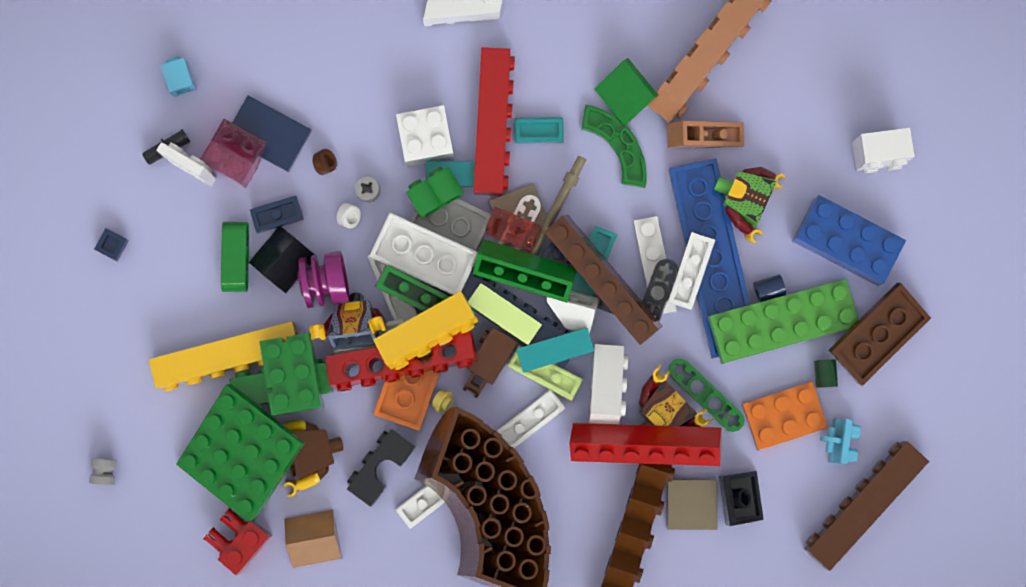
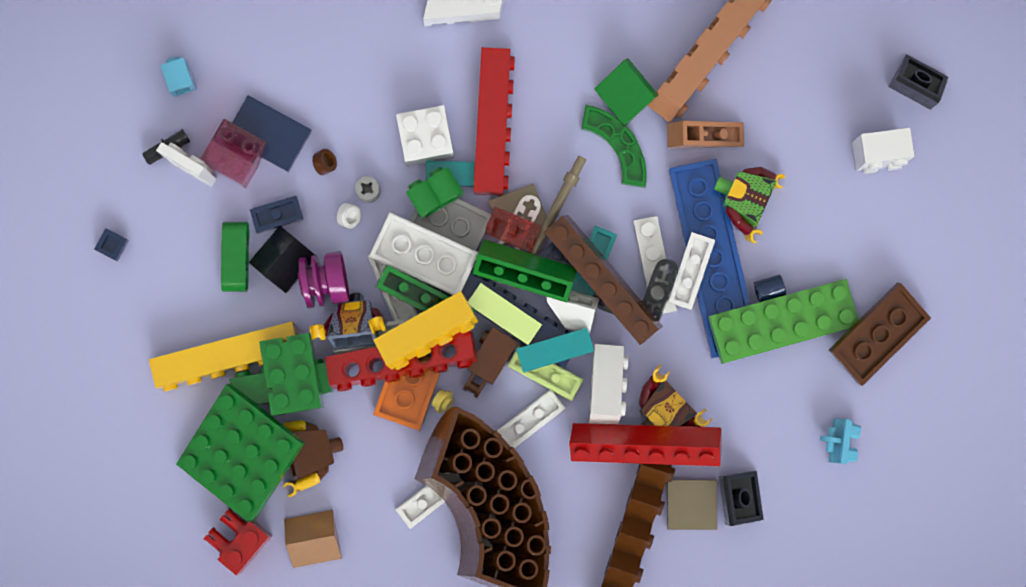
light grey wheel [89,458,117,485] -> none
black arch [347,429,416,507] -> none
teal tile [515,118,564,144] -> none
green beam [668,359,745,432] -> none
orange plate [742,381,828,451] -> none
blue brick [792,195,906,286] -> none
reddish brown brick [804,441,930,571] -> none
dark green piece [814,359,838,388] -> none
none -> black slope [888,54,948,110]

